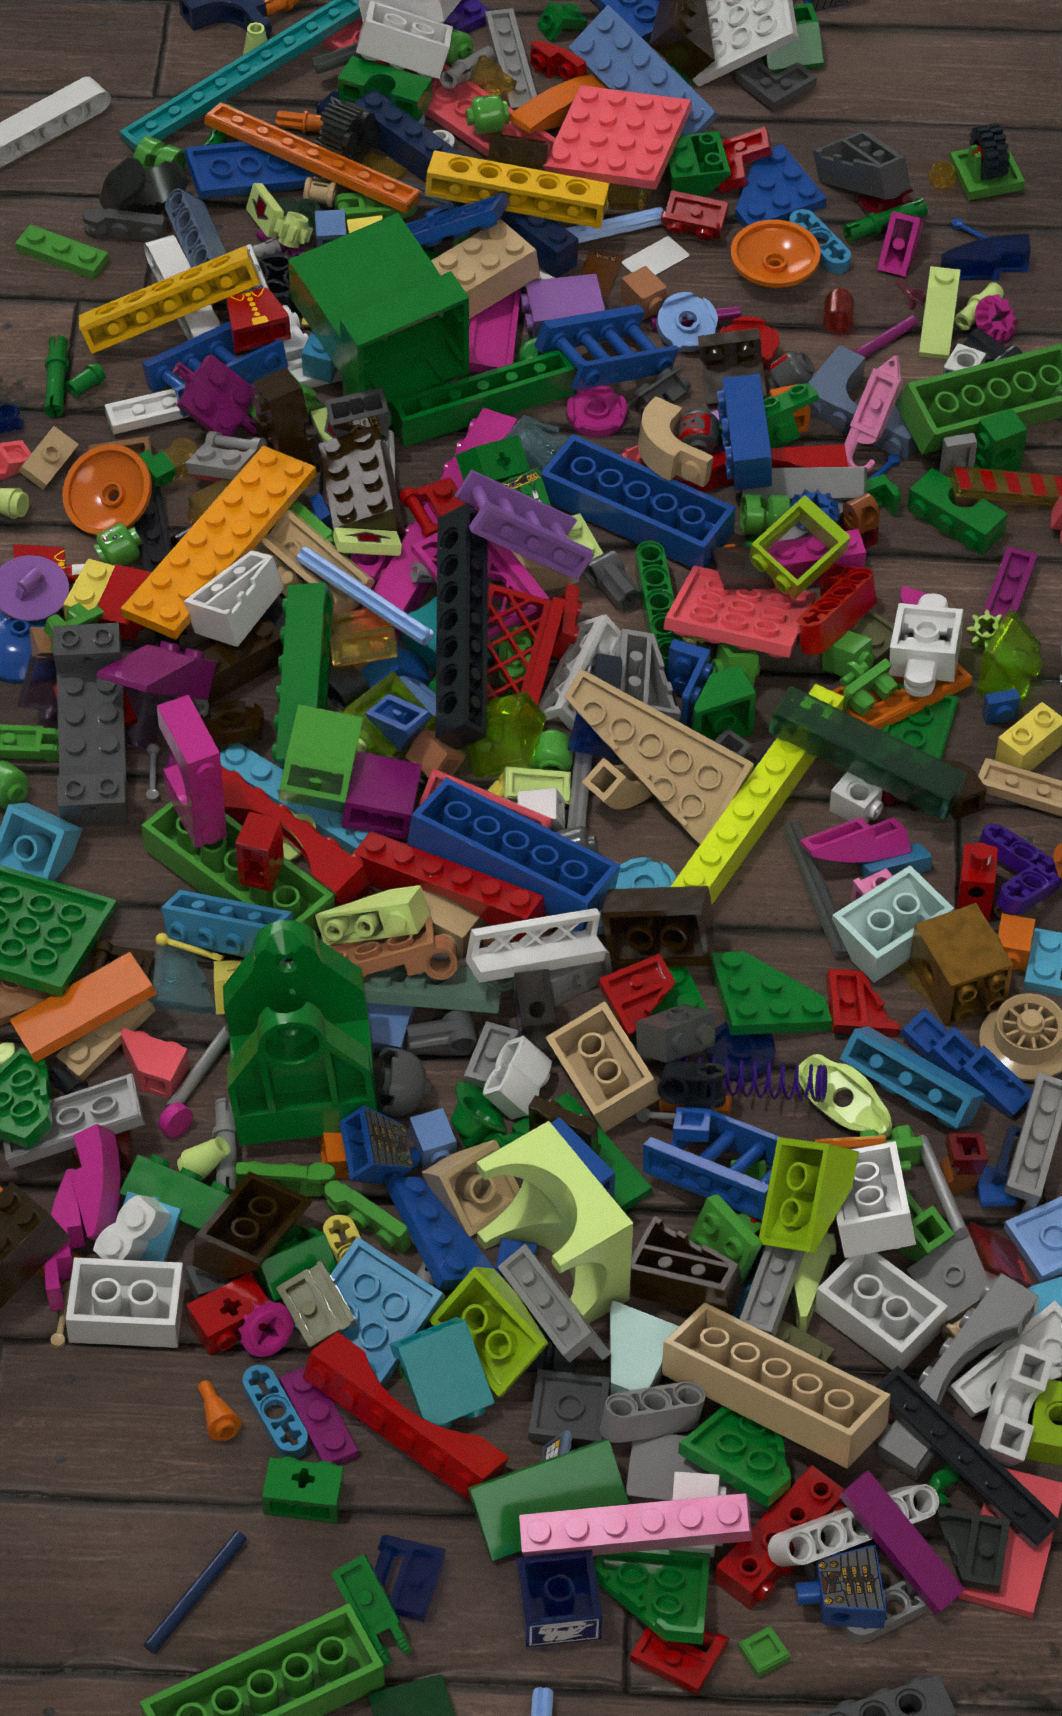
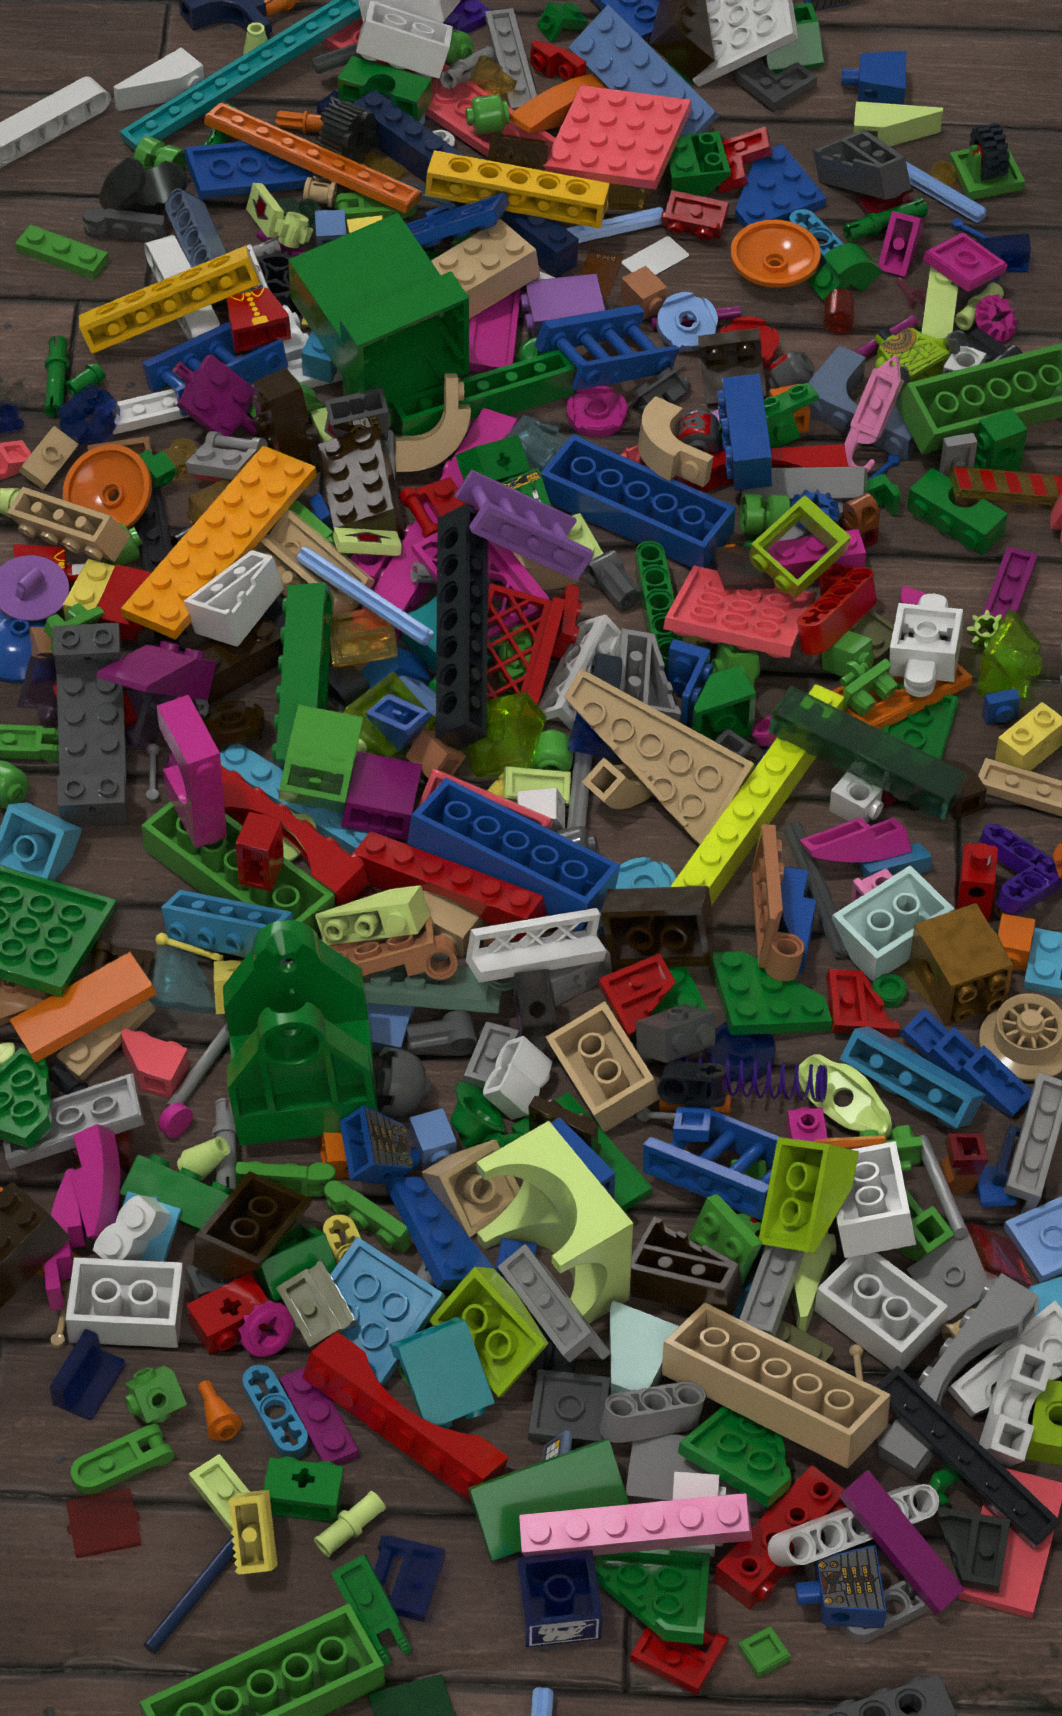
none -> tan brick [7,487,131,562]
none -> clear blue panel [50,1329,125,1420]
none -> clear blue plate [58,385,120,446]
none -> clear red piece [66,1488,141,1558]
none -> bright green plate [70,1423,175,1494]
none -> white slope [113,47,204,111]
none -> bright green brick [124,1365,187,1424]
none -> yellowish green plate [189,1454,250,1532]
none -> light yellow brick [227,1490,278,1575]
none -> yellowish green pin [314,1491,386,1557]
none -> tan arch [395,373,471,472]
none -> nougat hinge [751,824,805,981]
none -> dark pink tile [752,716,785,746]
none -> blue slope [779,867,816,973]
none -> dark pink brick [786,1107,828,1142]
none -> green brick [808,243,883,304]
none -> blue torso [841,51,907,105]
none -> tan hinge [849,1344,864,1381]
none -> yellowish green slope [853,101,943,146]
none -> green tile [872,974,907,1008]
none -> torso [874,328,968,397]
none -> light blue axle [906,161,987,223]
none -> dark pink tile [923,232,1008,292]

